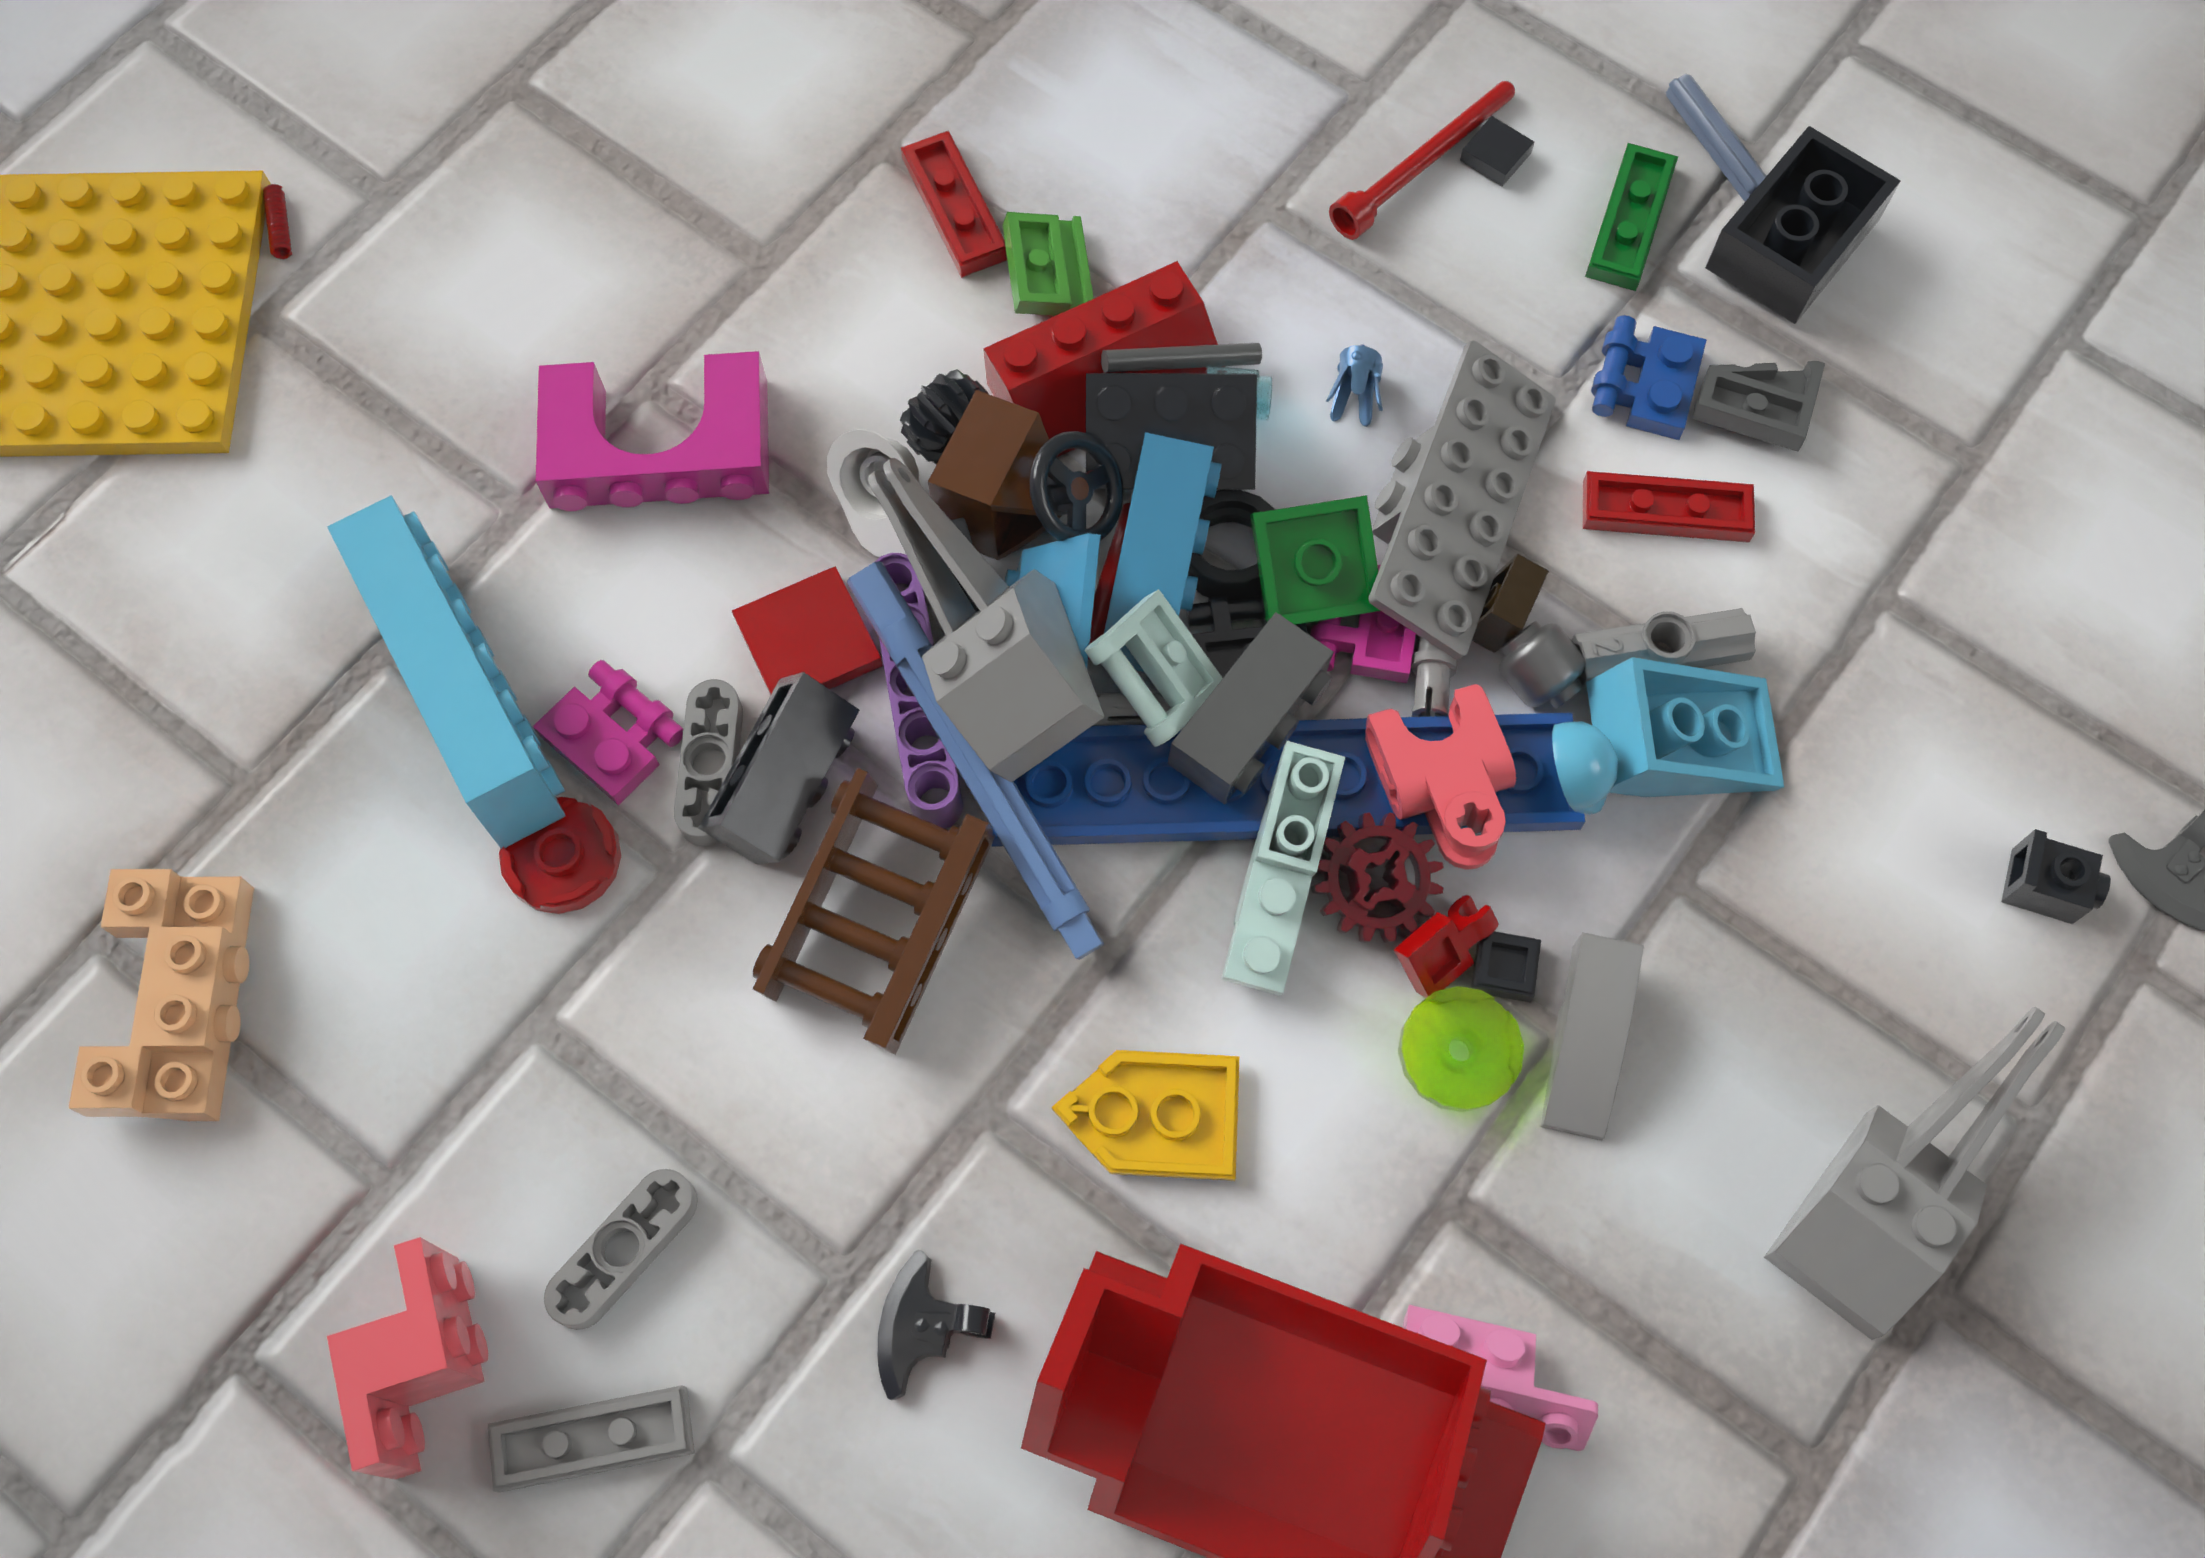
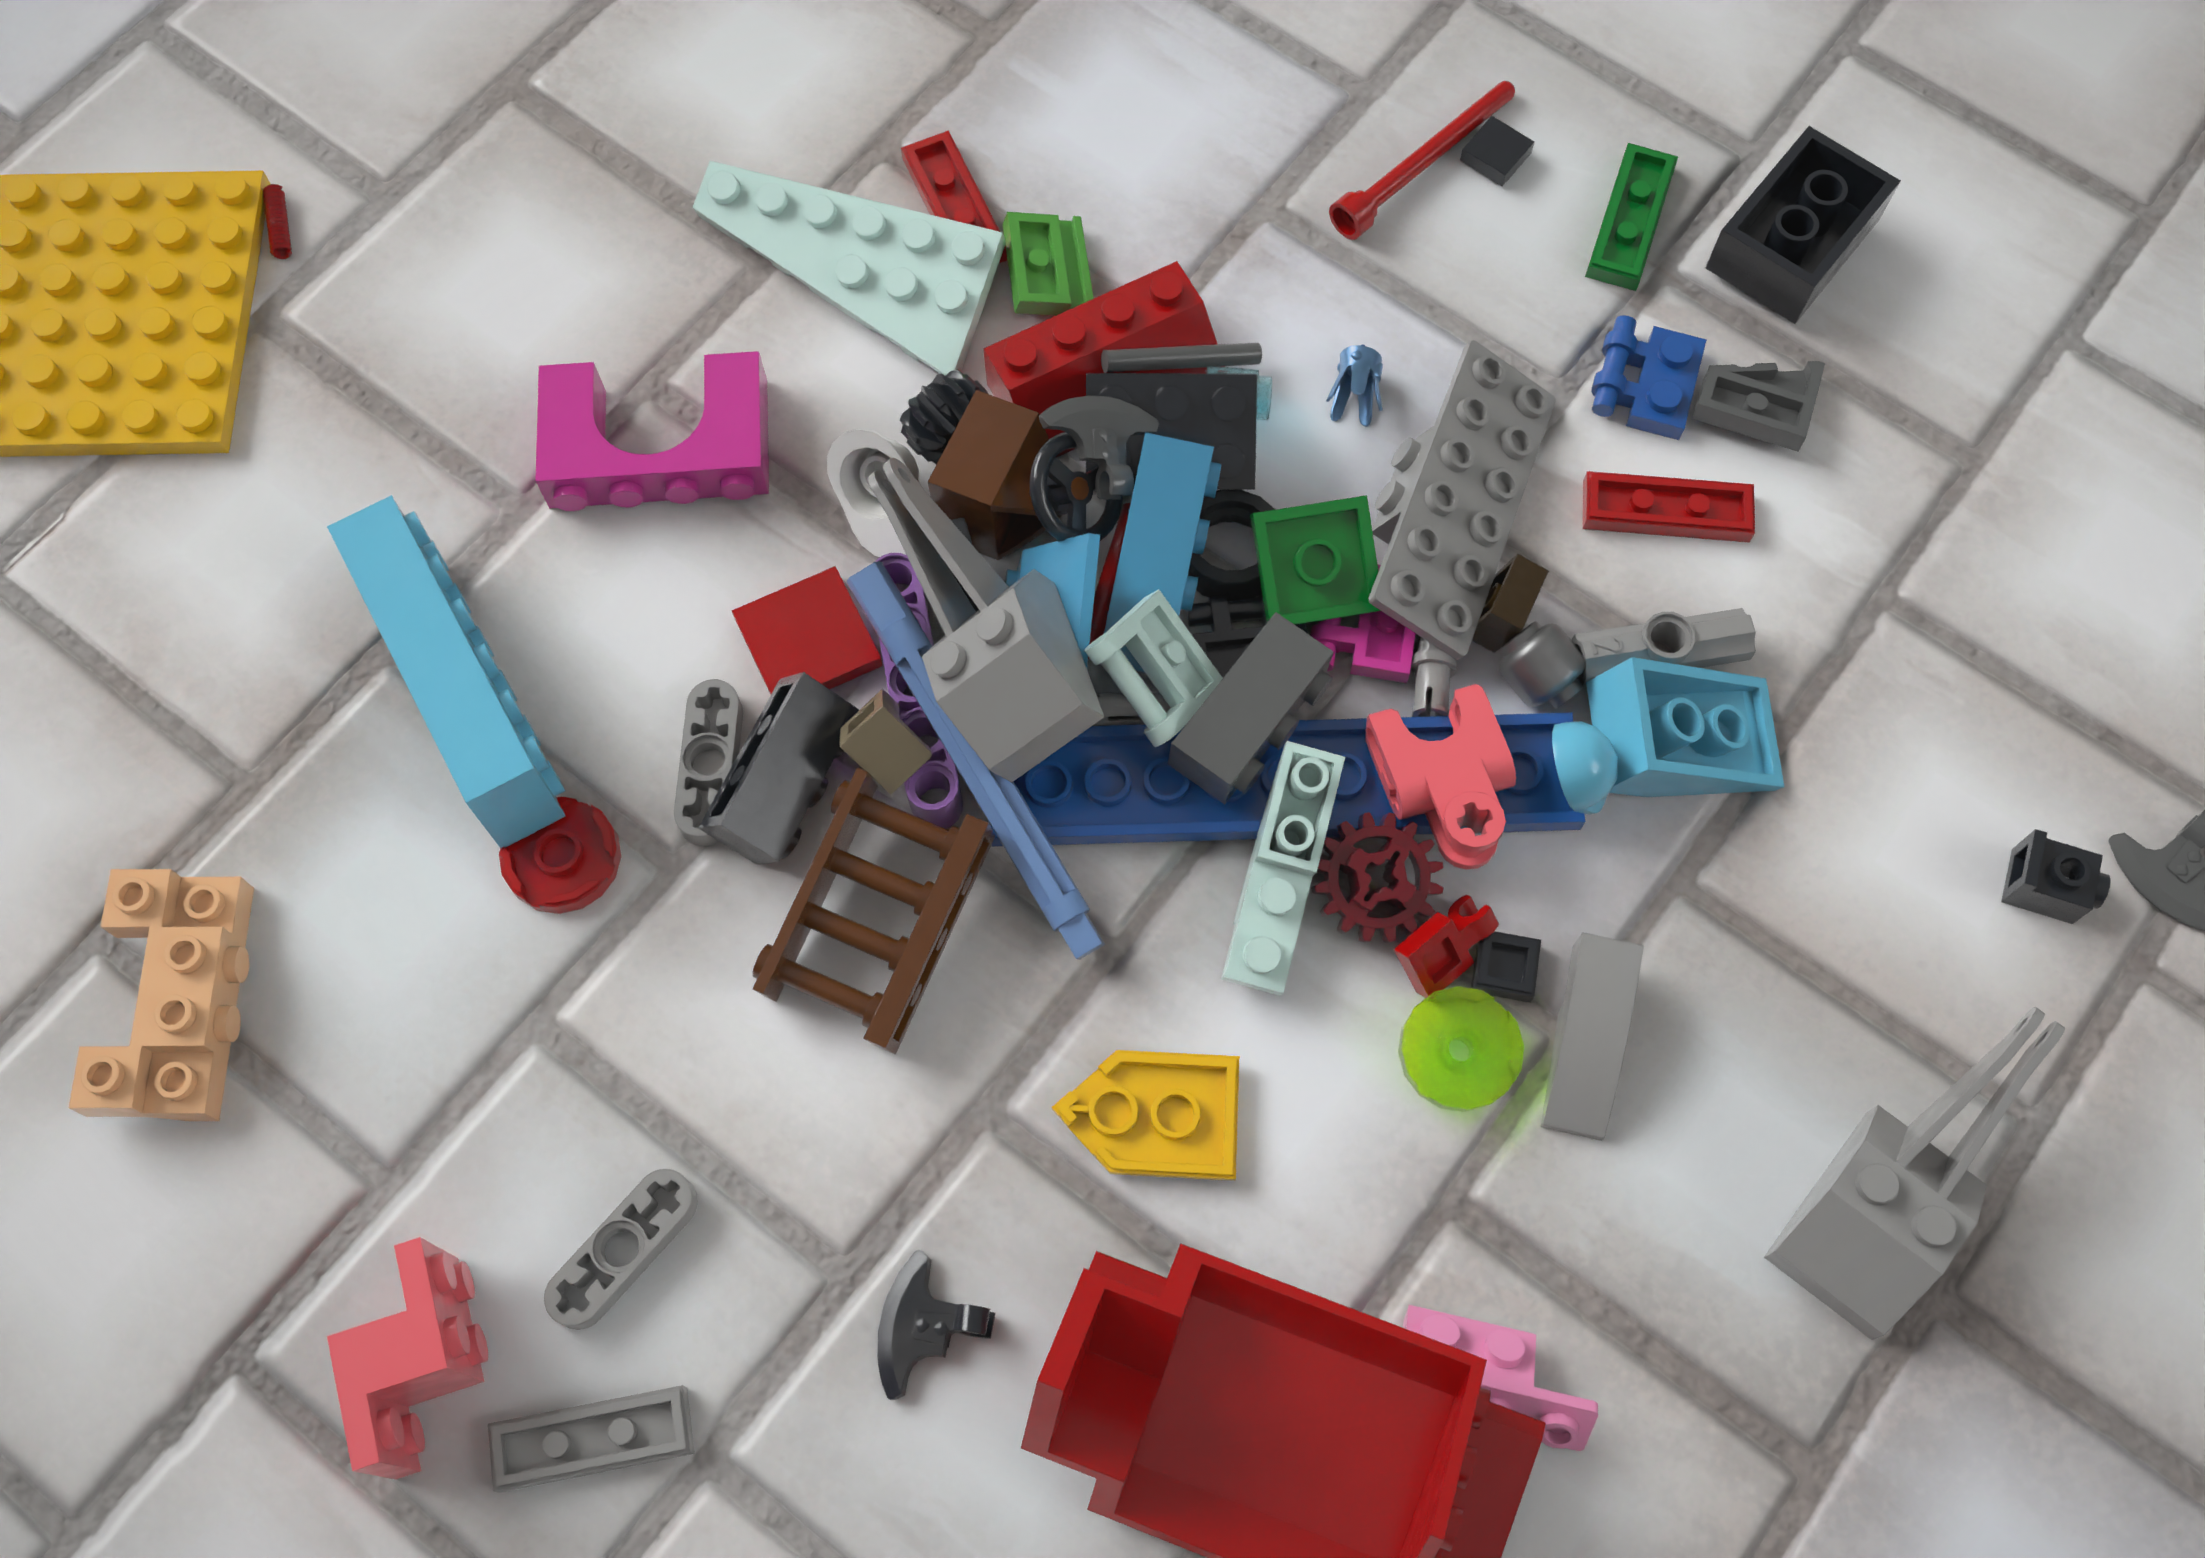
dark pink plate [533,660,683,806] -> none
sand blue axle [1666,74,1766,201] -> none
none -> light aqua wing [693,161,1006,376]
none -> dark tan panel [839,688,931,795]
none -> dark grey piece [1039,396,1159,500]

